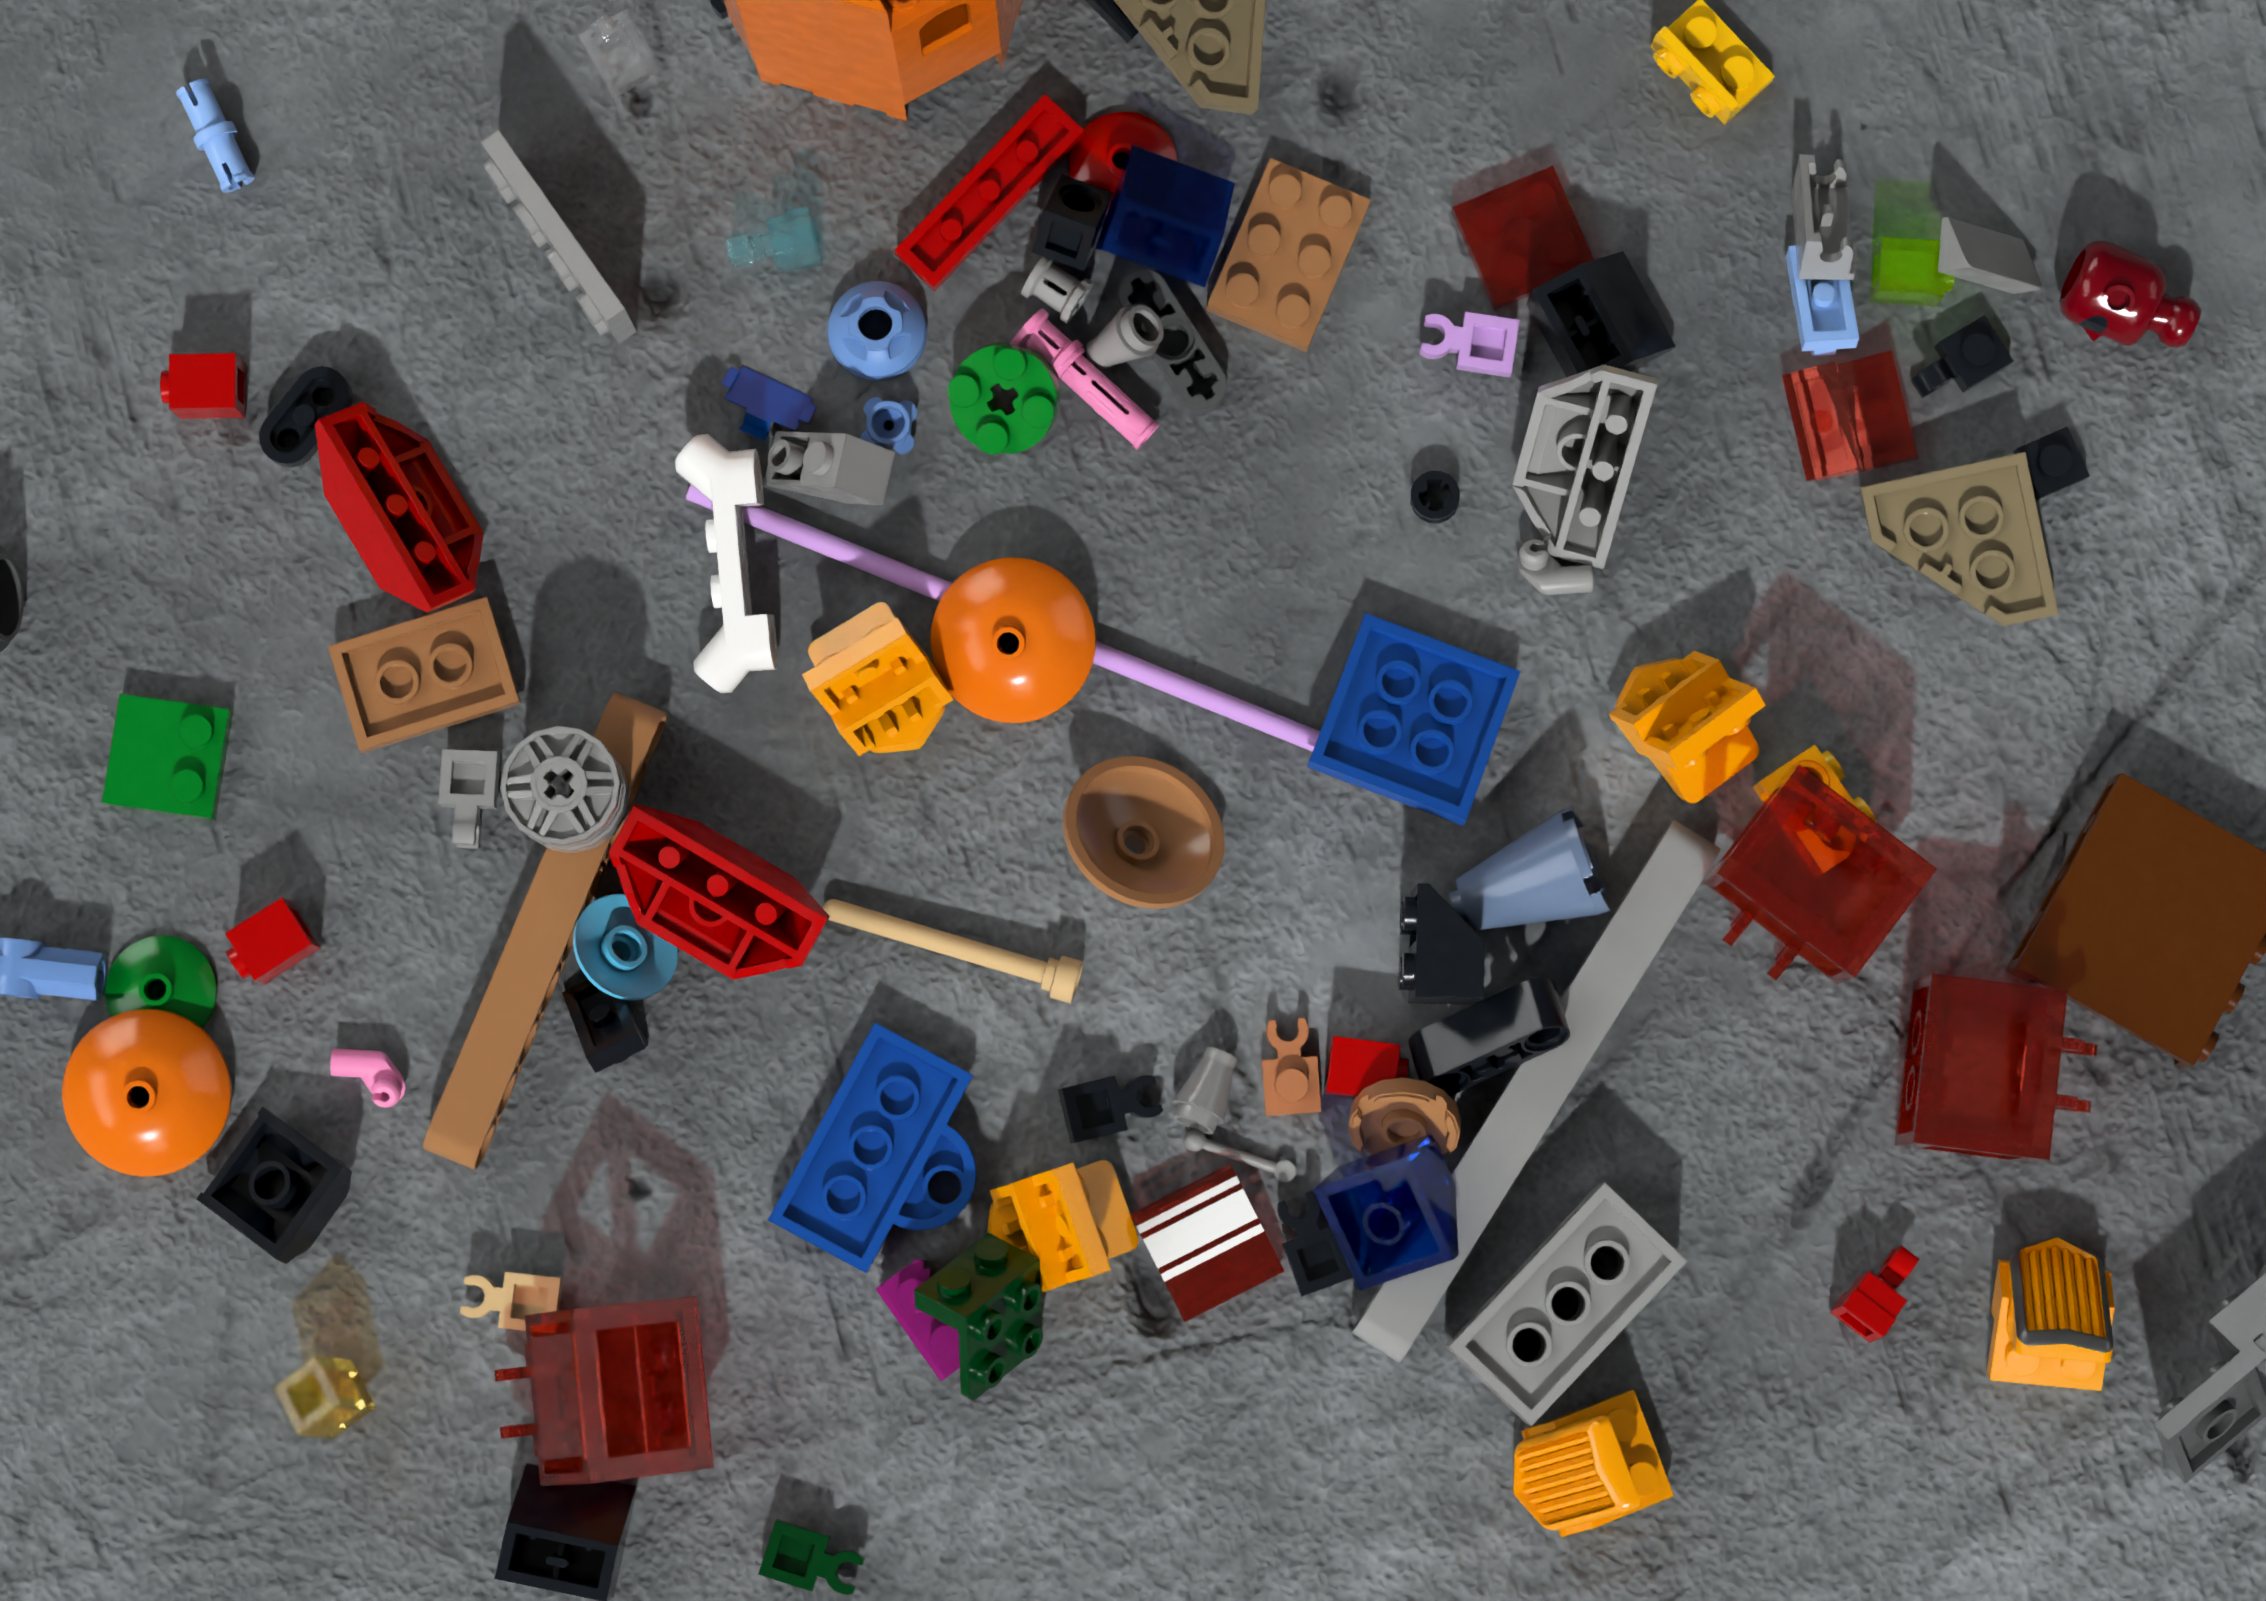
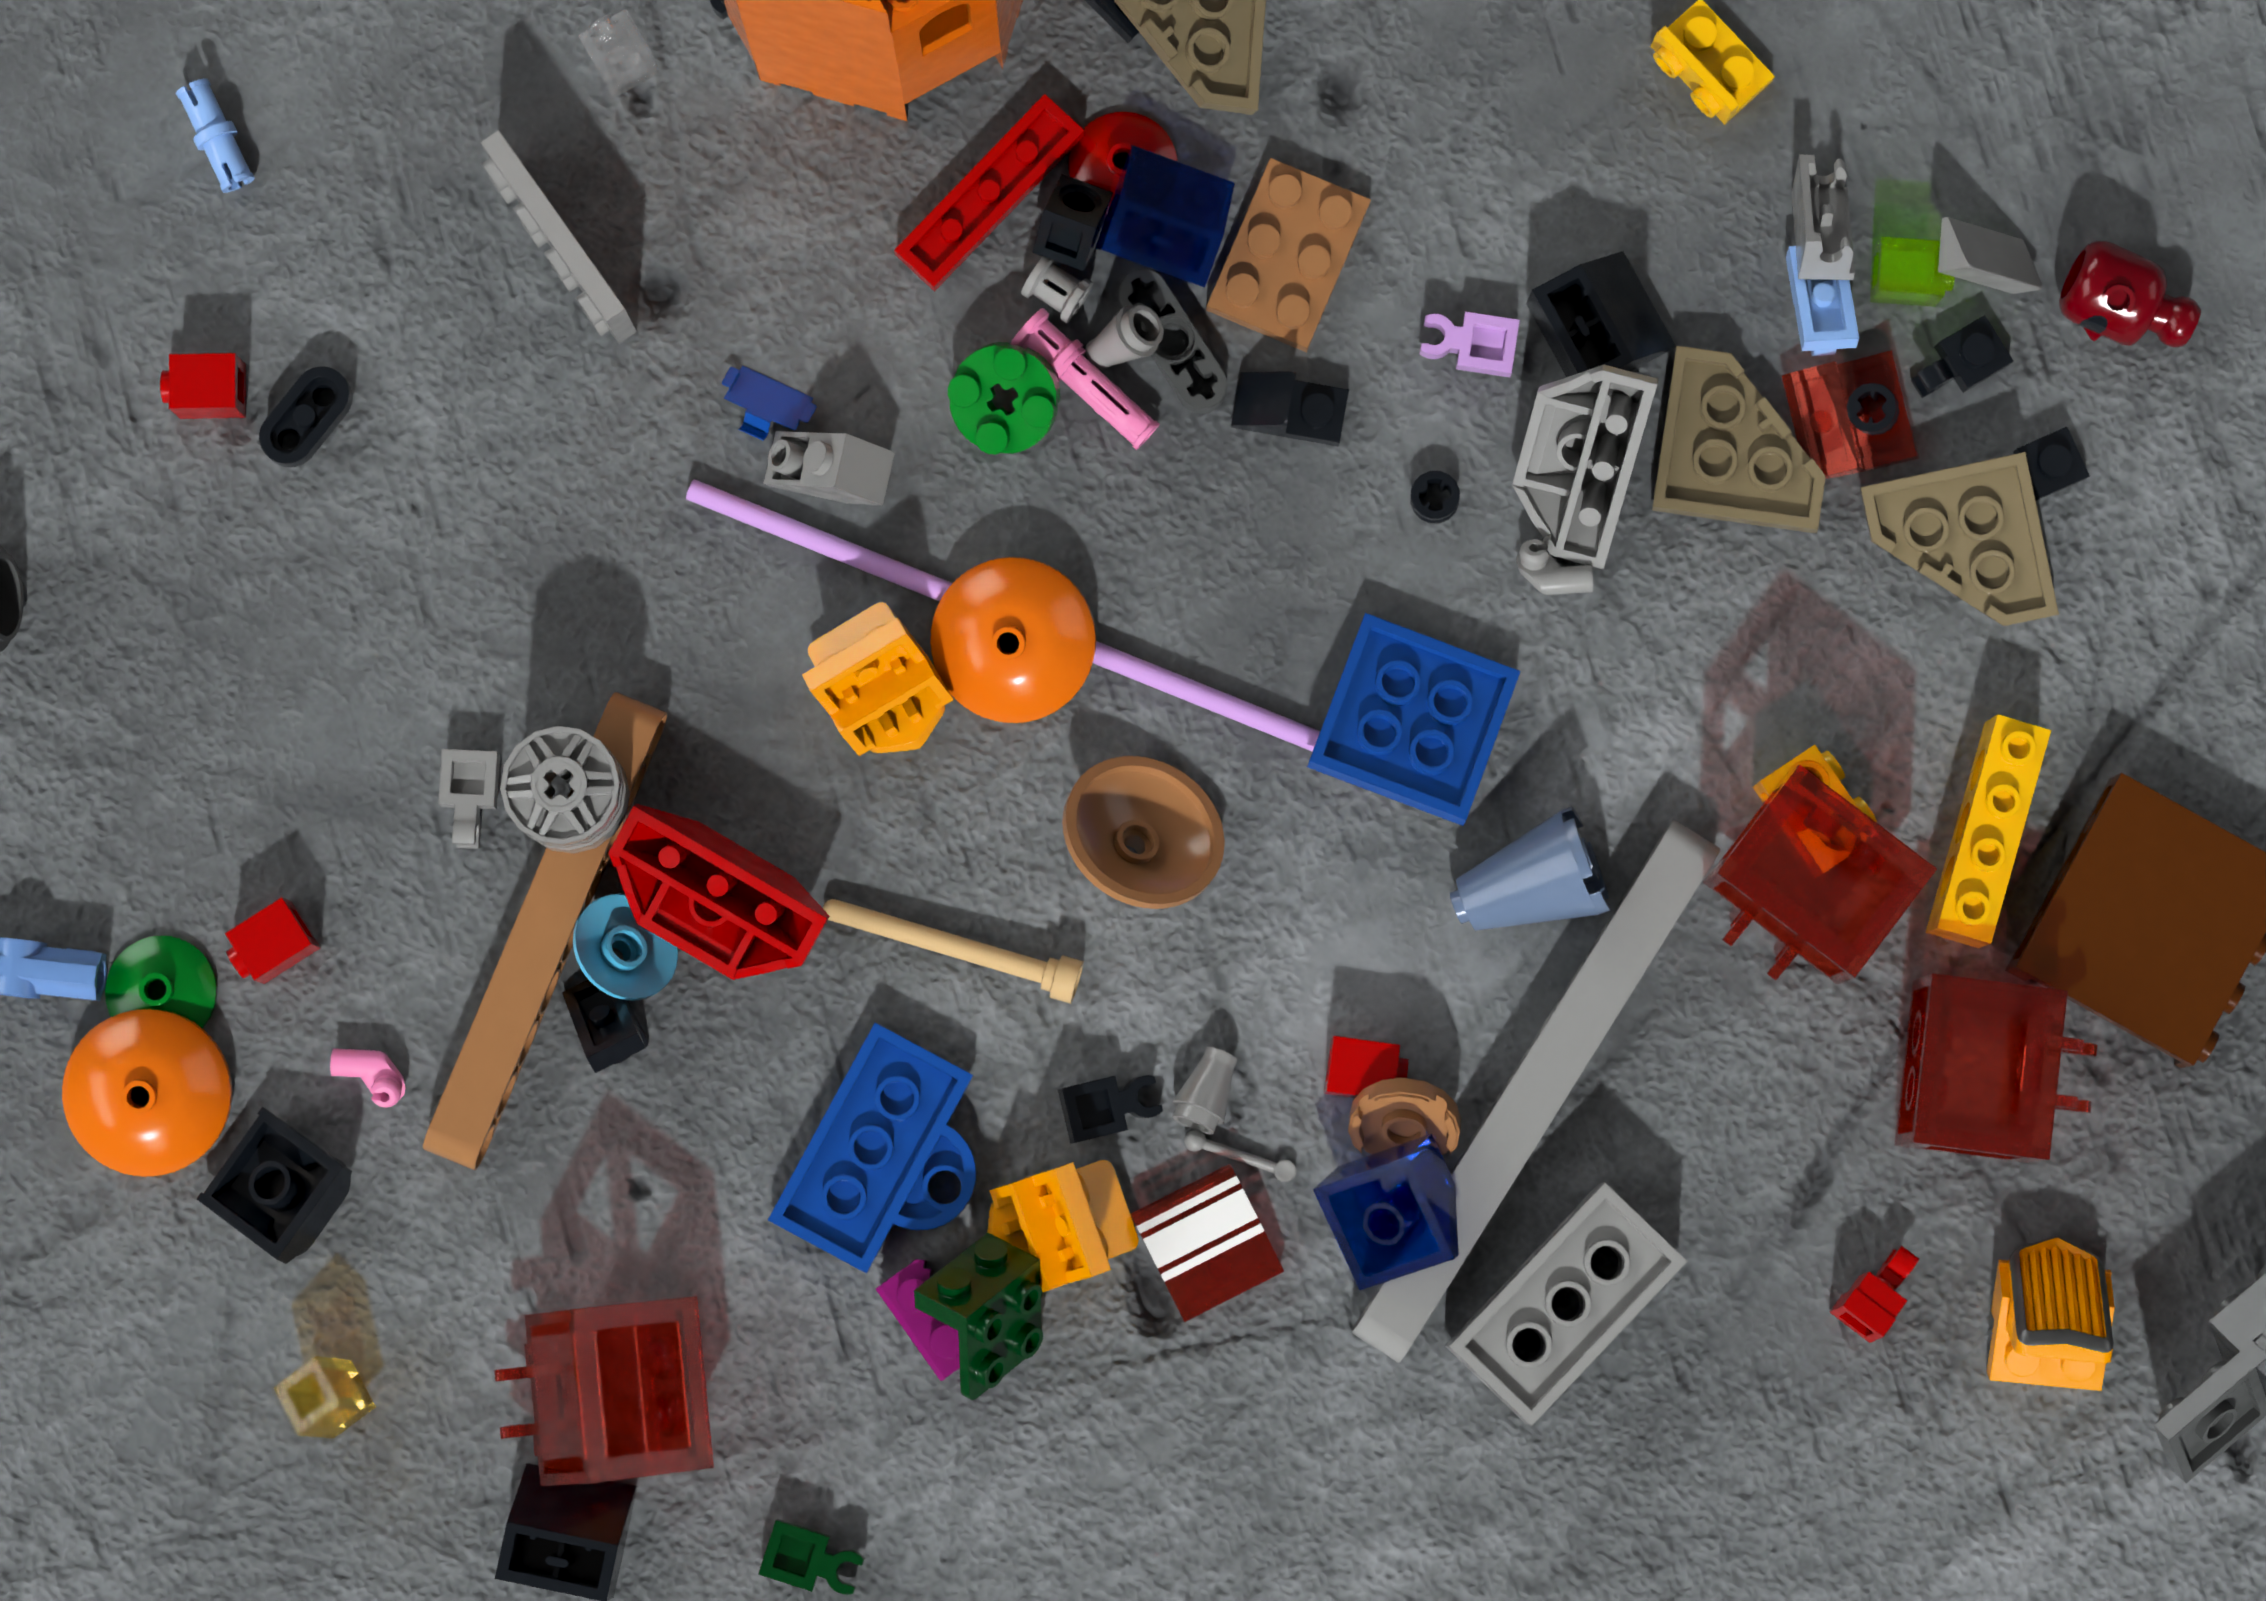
green plate [102,694,233,820] -> none
red wedge [315,401,484,613] -> none
medium nougat plate [328,597,522,753] -> none
tan plate [460,1272,563,1334] -> none
white plate [675,434,778,693] -> none
clear light blue piece [726,207,823,273] -> none
medium blue piece [827,281,927,381] -> none
medium blue plate [860,397,918,455] -> none
nougat plate [1261,1018,1322,1116] -> none
black plate [1277,1191,1354,1297] -> none
black slope [1398,883,1485,1005] -> none
black beam [1408,978,1570,1096] -> none
clear red plate [1451,166,1594,310] -> none
light orange piece [1513,1390,1674,1537] -> none
light orange piece [1609,650,1766,803] -> none
none -> black slope [1231,371,1349,447]
none -> dark tan plate [1652,346,1826,534]
none -> black bush [1847,383,1900,435]
none -> yellow brick [1925,714,2051,948]

